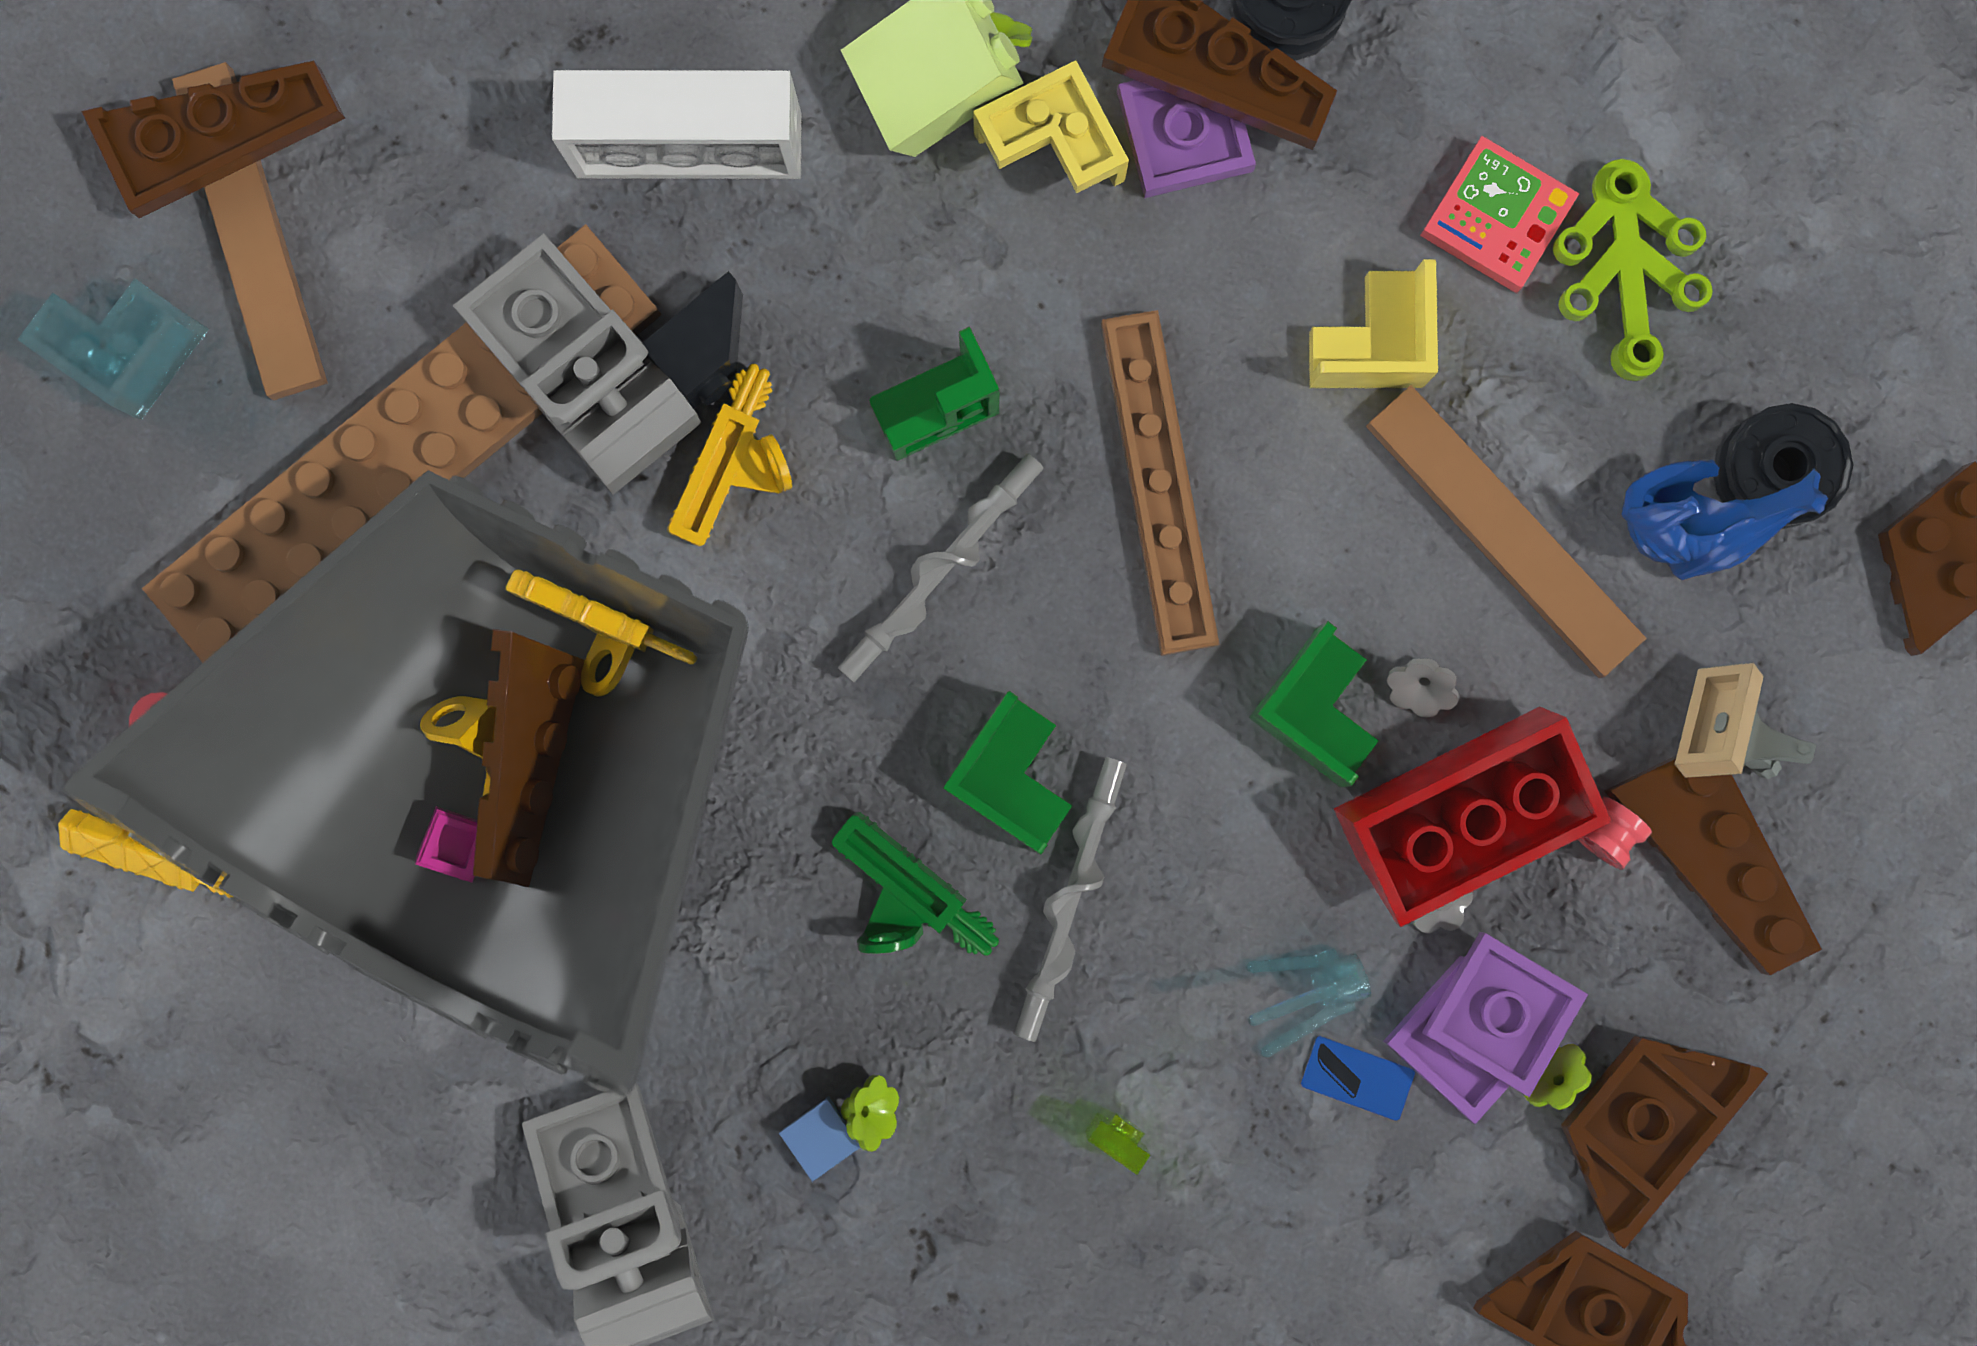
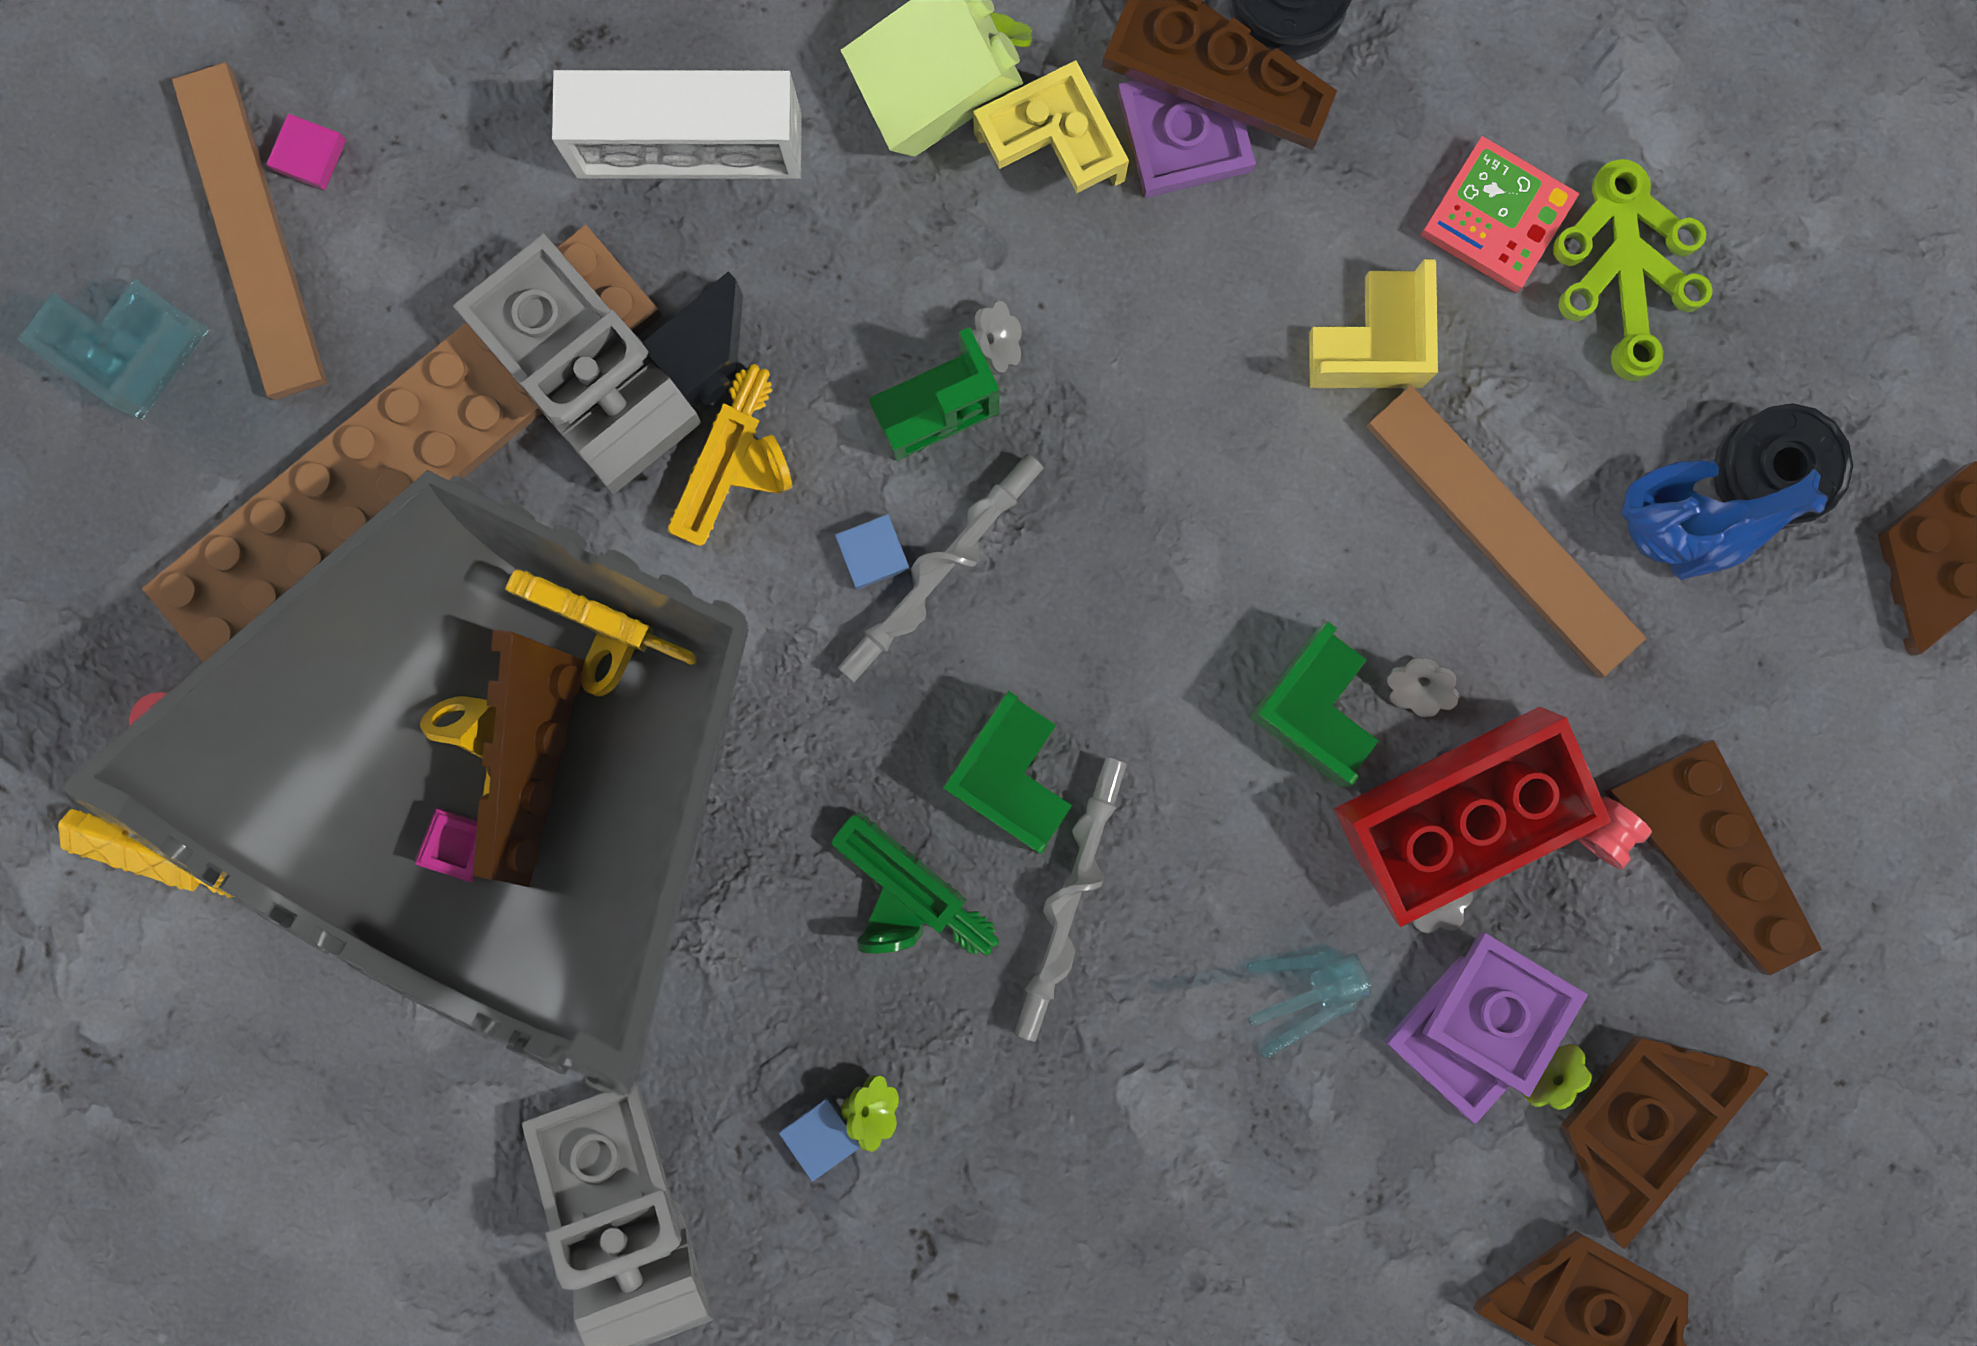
reddish brown wing [82,60,346,219] -> none
clear neon green plate [1085,1112,1150,1175] -> none
medium nougat tile [1101,310,1219,656] -> none
blue sticker [1301,1036,1415,1121] -> none
tan piece [1675,663,1816,779] -> none
none -> dark pink tile [266,114,346,191]
none -> medium blue tile [835,514,910,590]
none -> light grey plant [972,301,1022,373]

